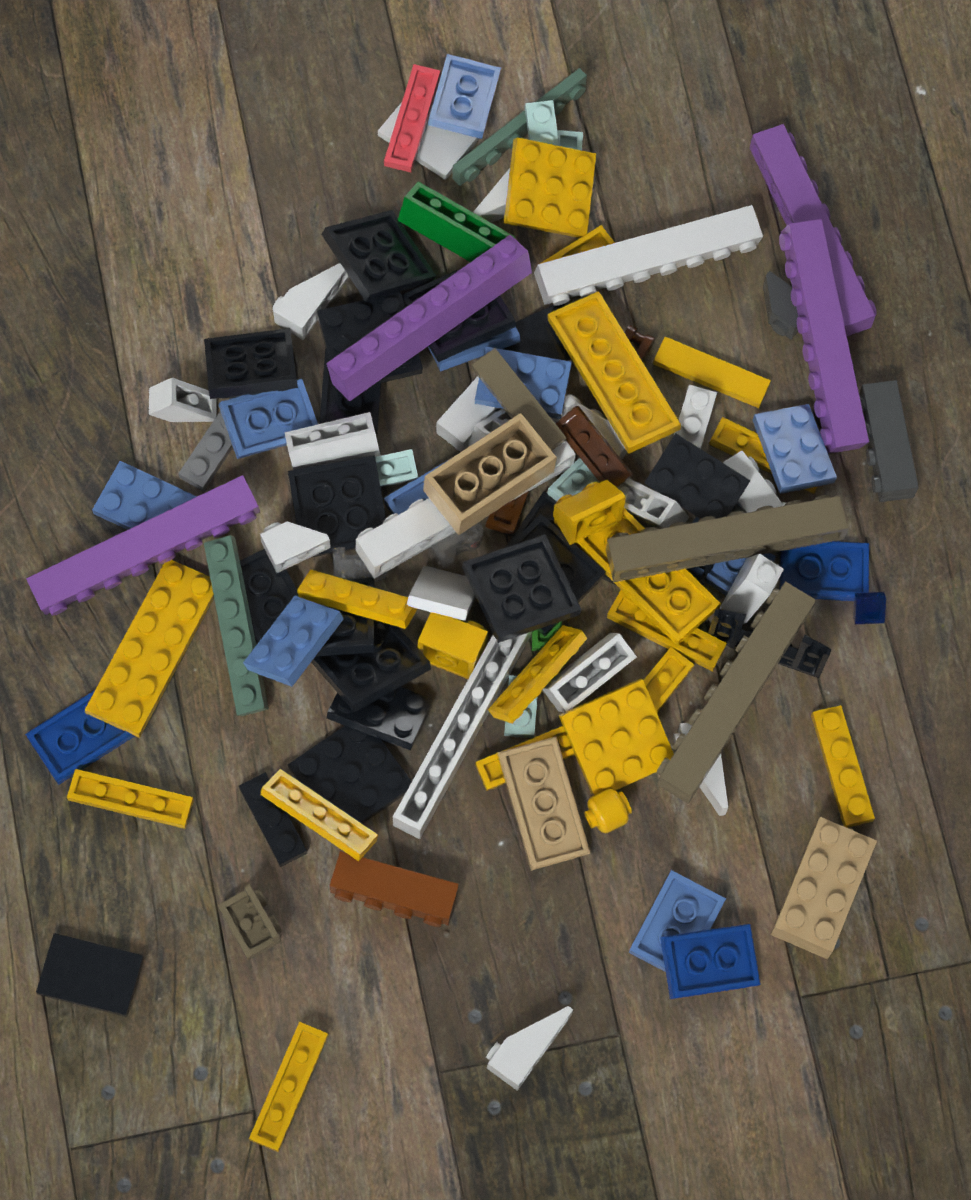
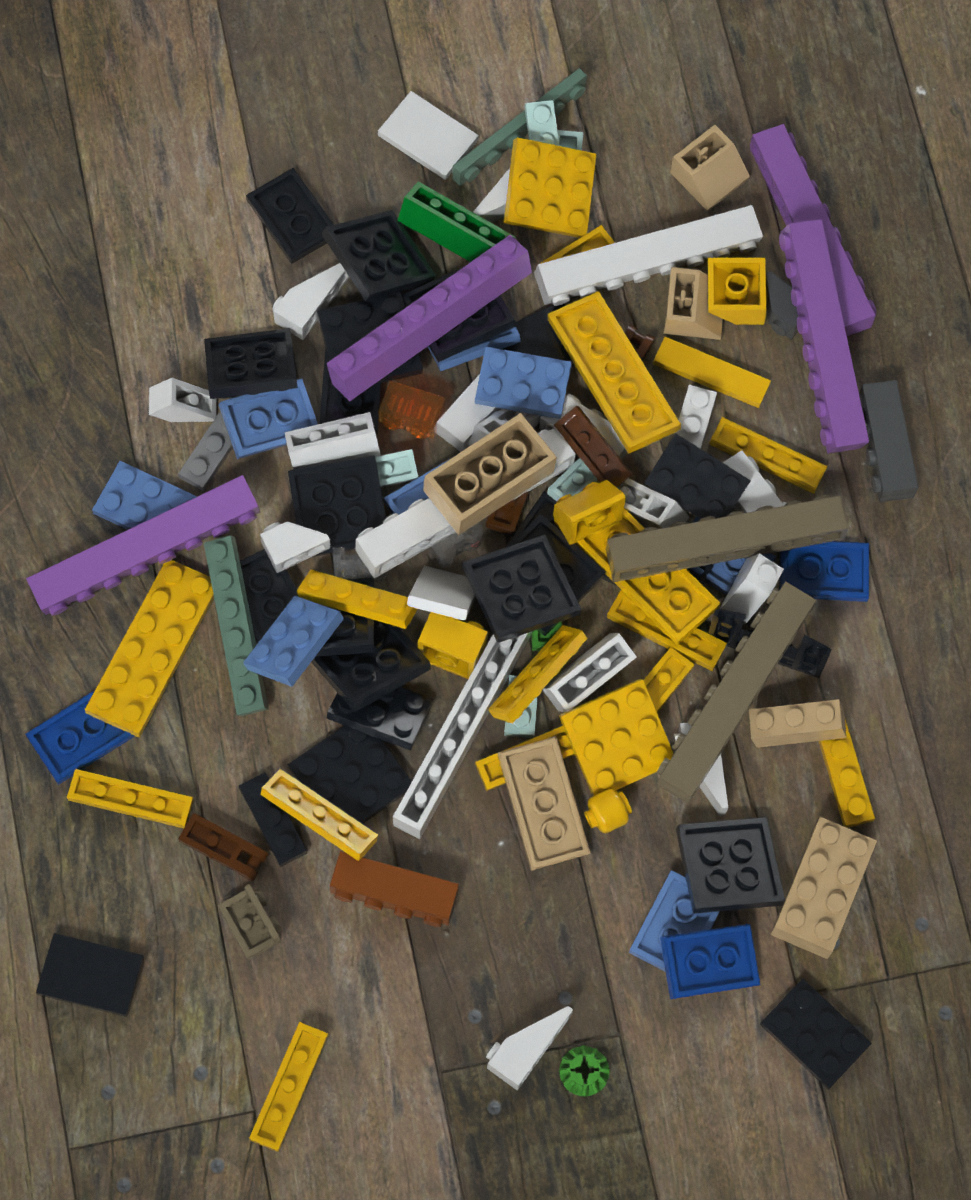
coral plate [384,64,441,173] -> none
medium blue plate [428,54,501,139] -> none
dark tan tile [472,348,566,451] -> none
medium blue plate [752,404,837,494] -> none
clear blue plate [853,592,886,625] -> none
none -> reddish brown plate [178,813,269,881]
none -> black tile [246,168,334,264]
none -> clear orange brick [379,380,445,439]
none -> bright green gear [559,1045,610,1097]
none -> tan slope [663,267,723,340]
none -> tan slope [670,125,750,211]
none -> black plate [676,817,785,914]
none -> yellow slope [708,258,766,325]
none -> tan brick [749,699,847,748]
none -> black plate [760,979,872,1090]

